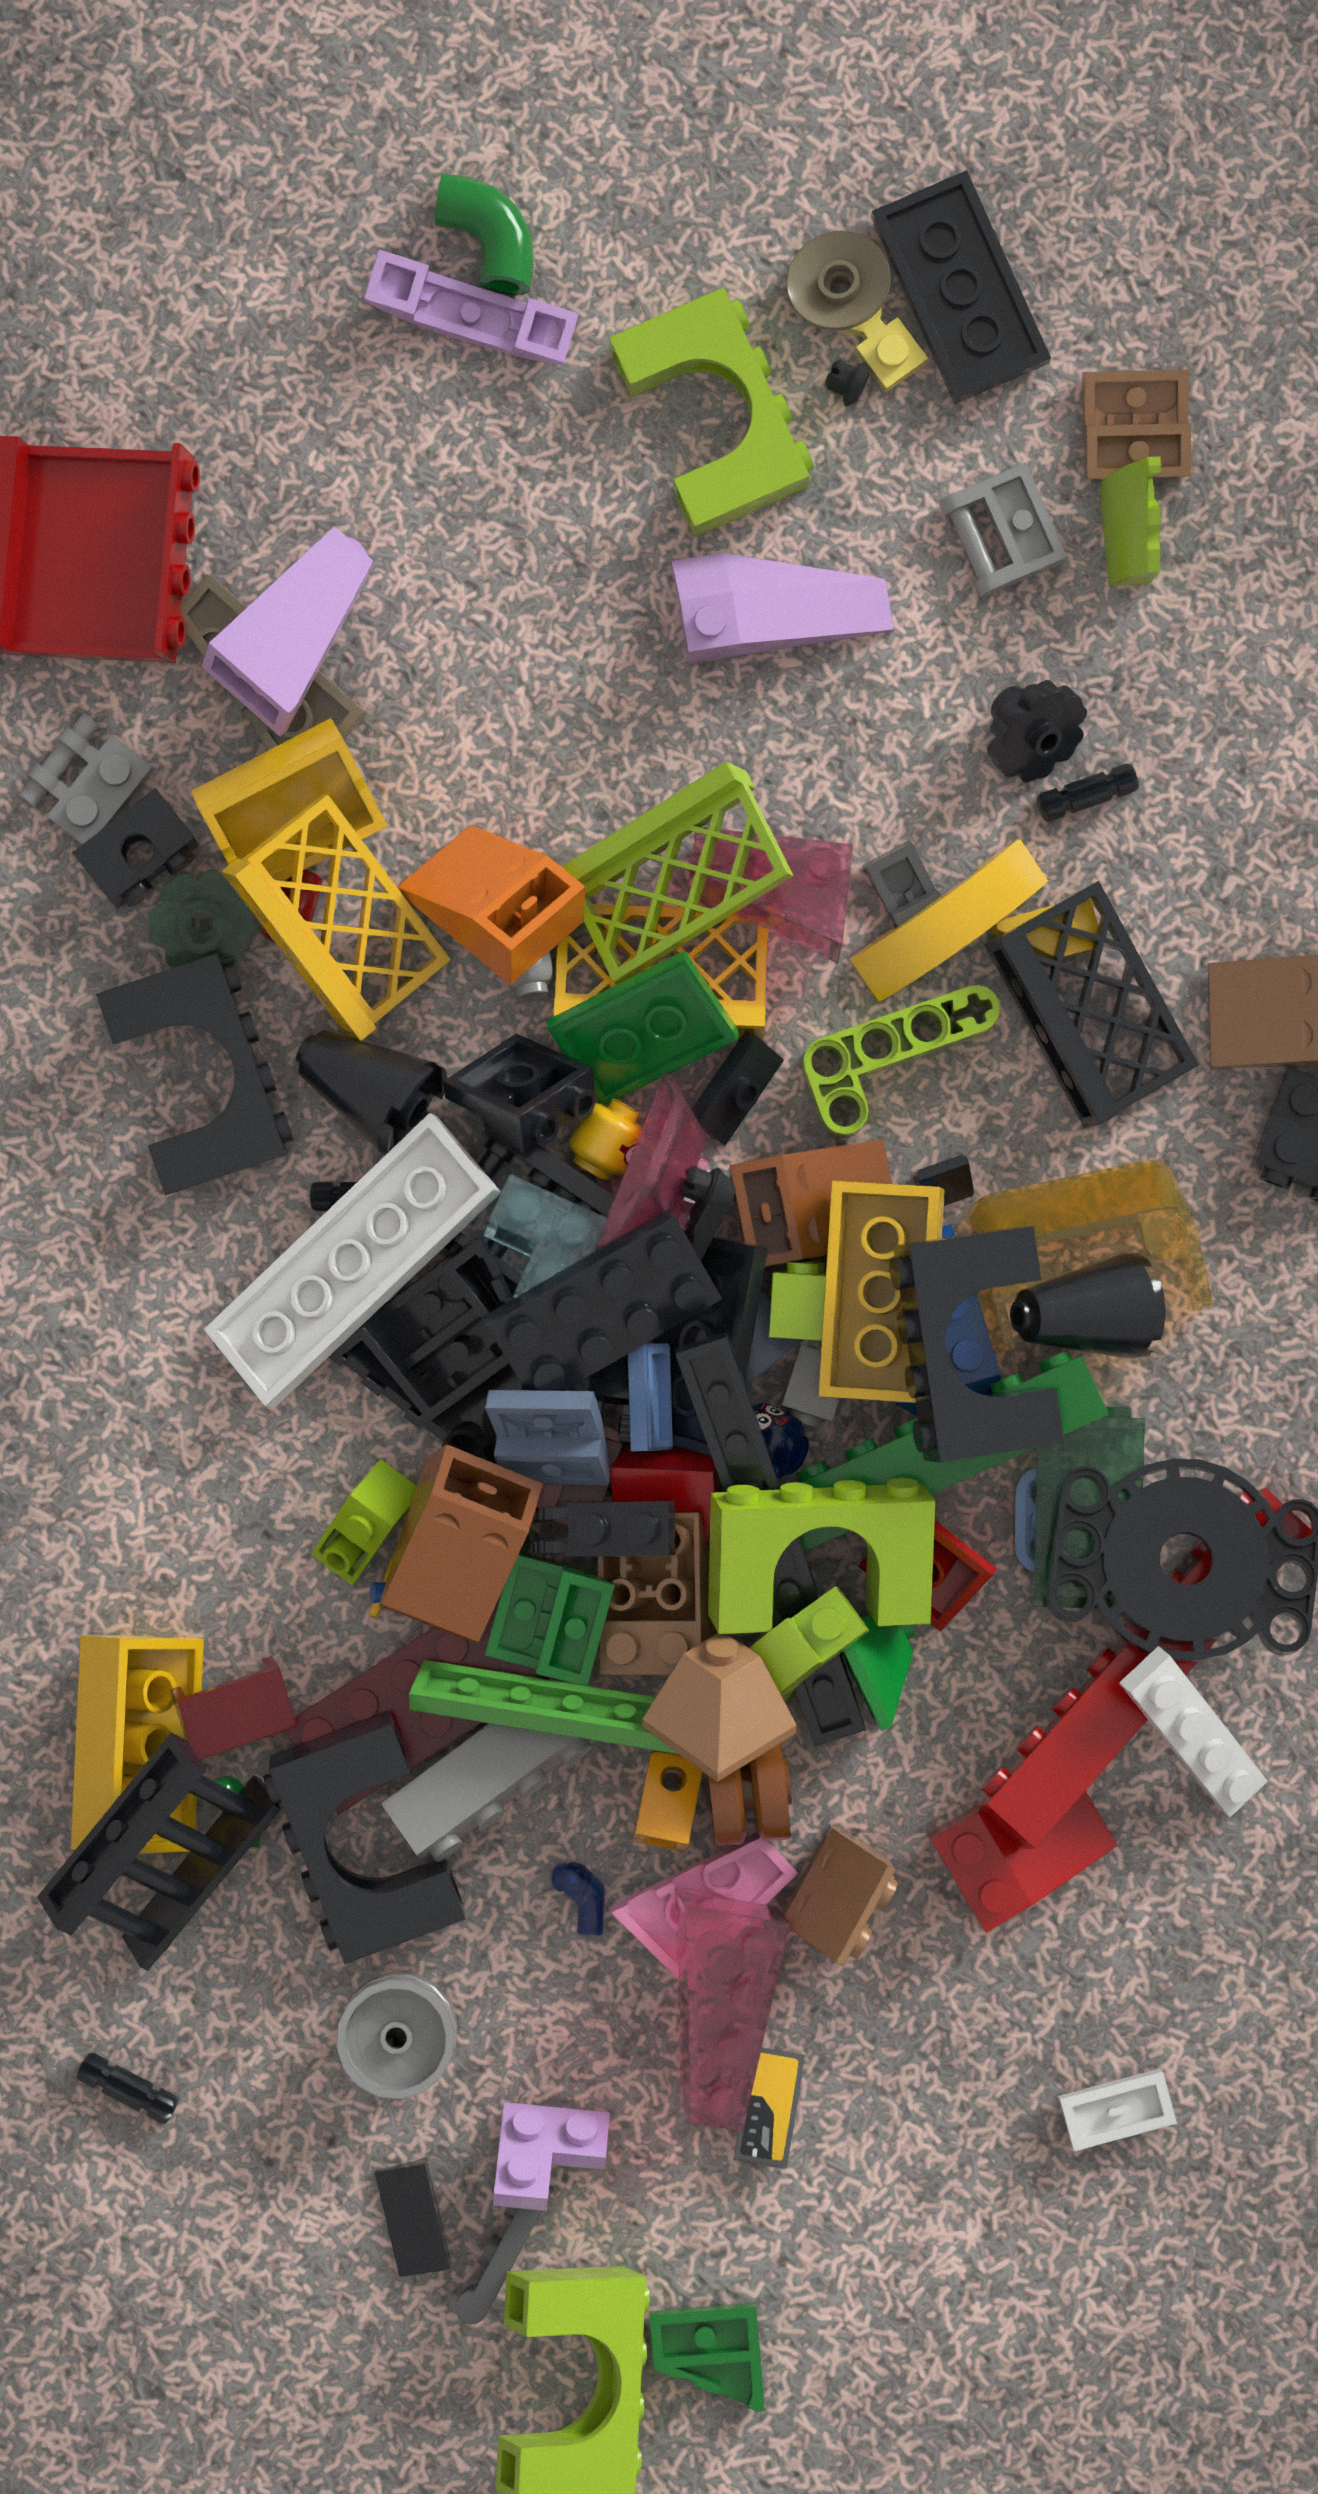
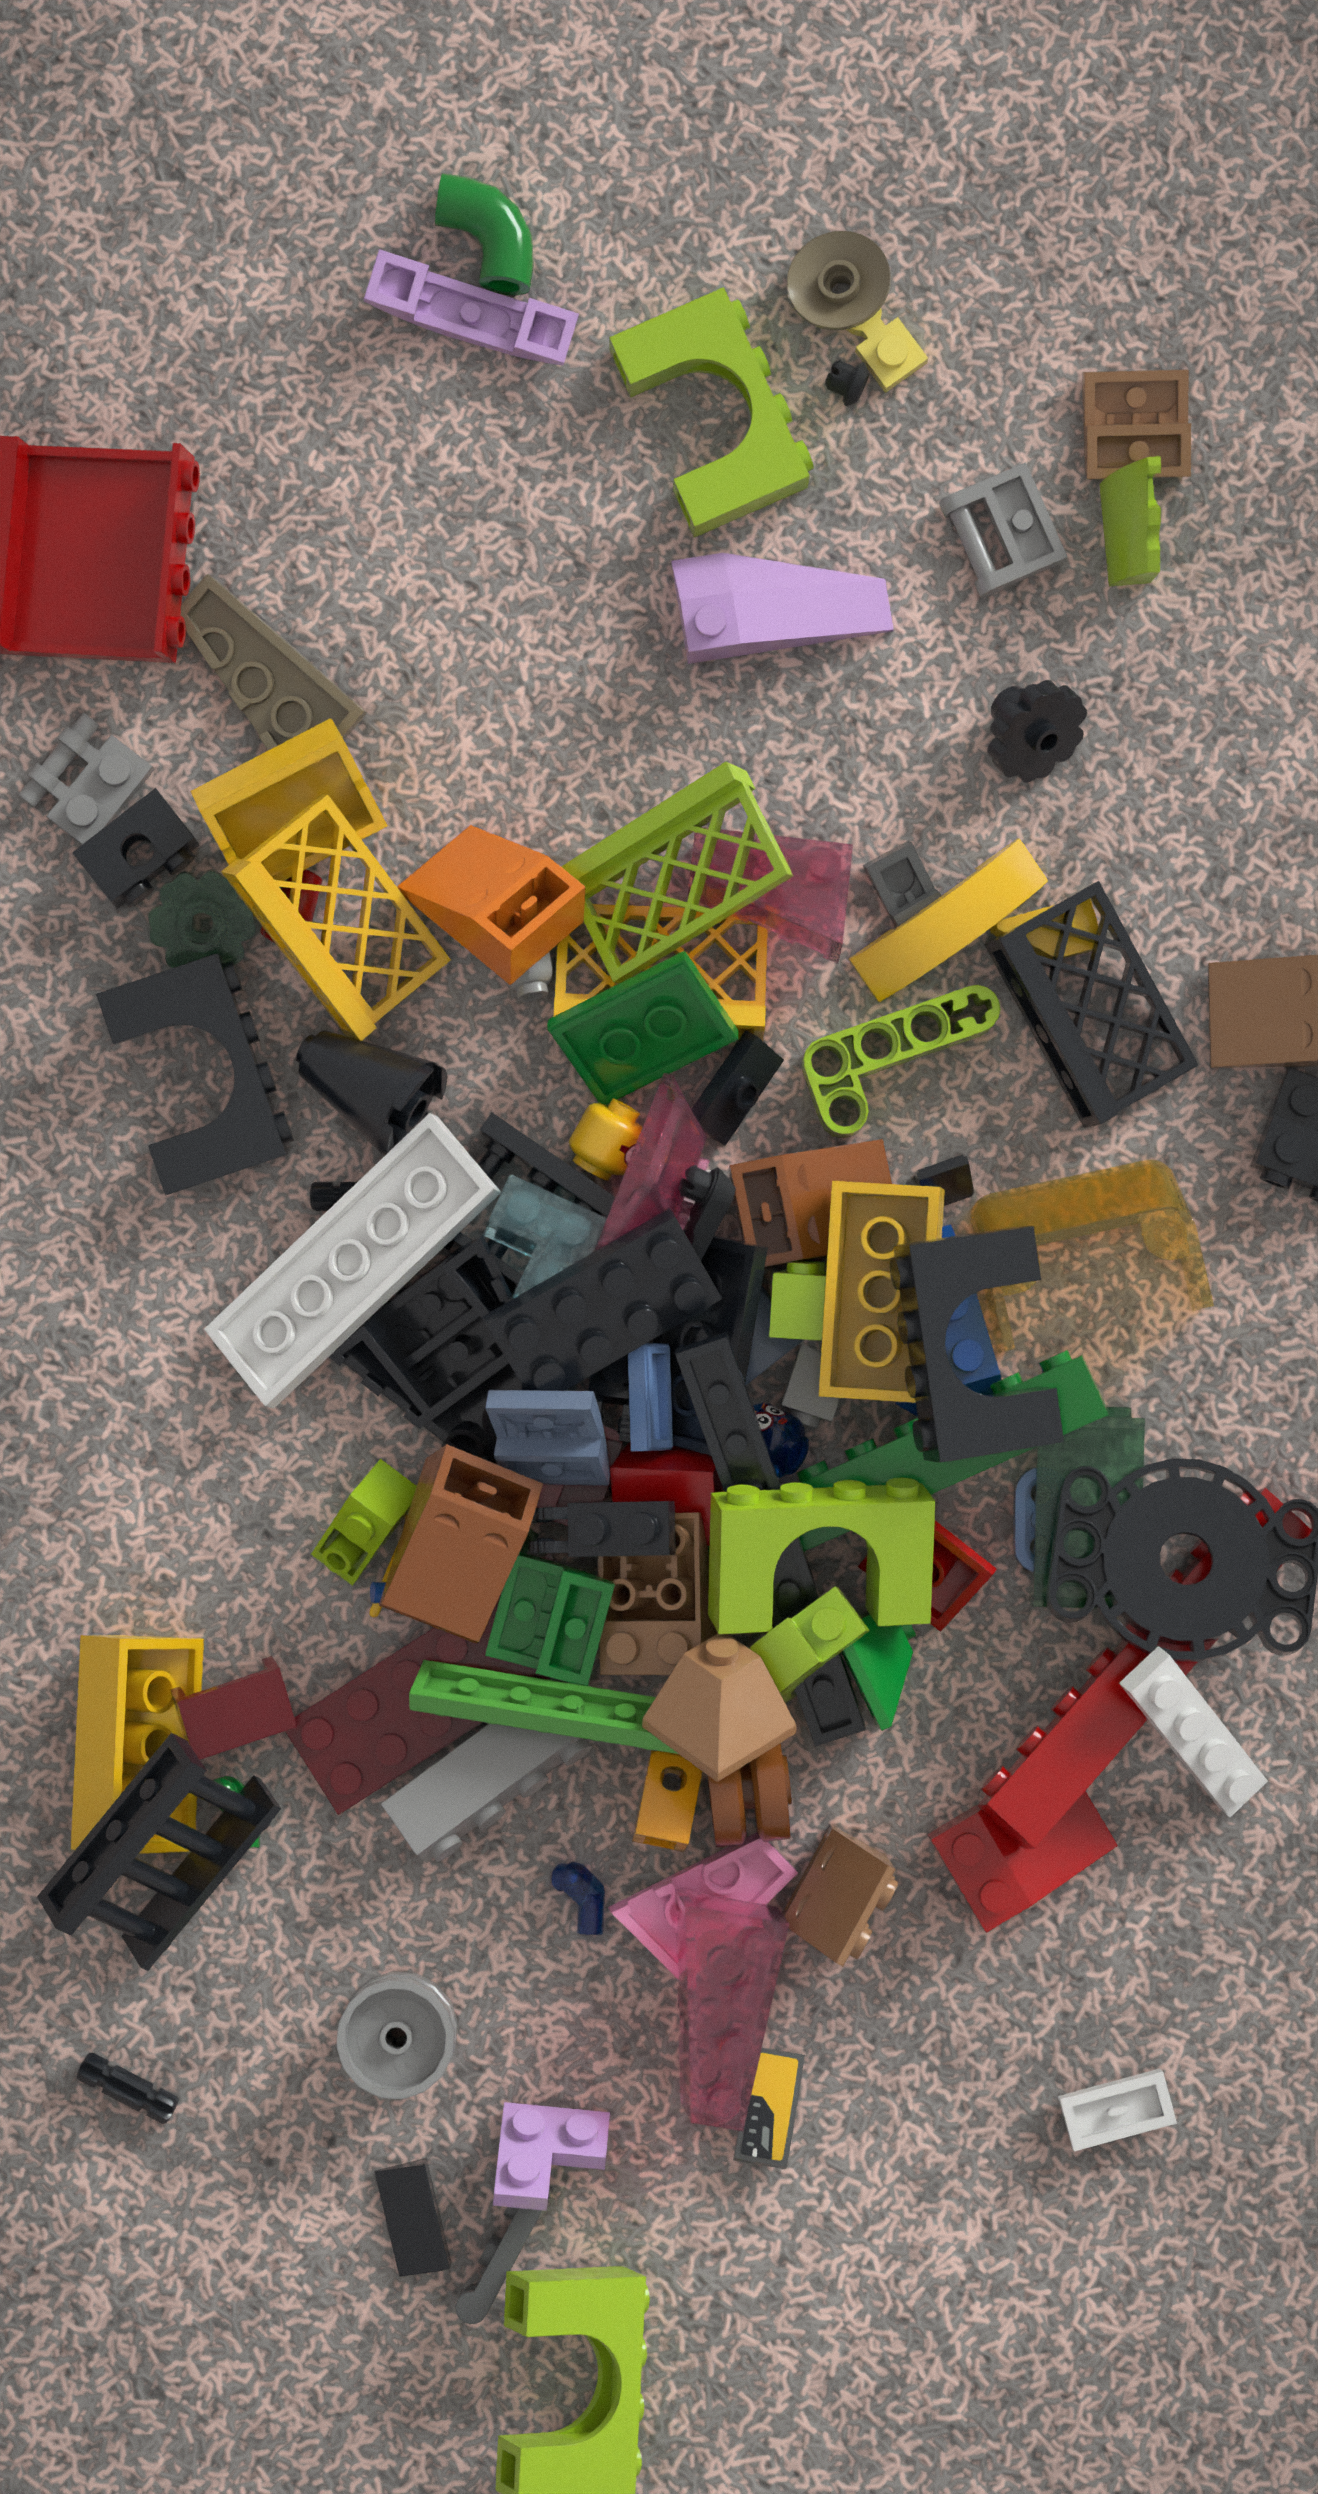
lavender slope [202,527,373,736] -> none
black arch [263,1711,466,1964] -> none
black plate [443,1033,596,1152] -> none
green wing [649,2302,765,2412] -> none
black plate [871,170,1051,404] -> none
black cone [1010,1253,1166,1359] -> none
black axle [1037,763,1139,822] -> none

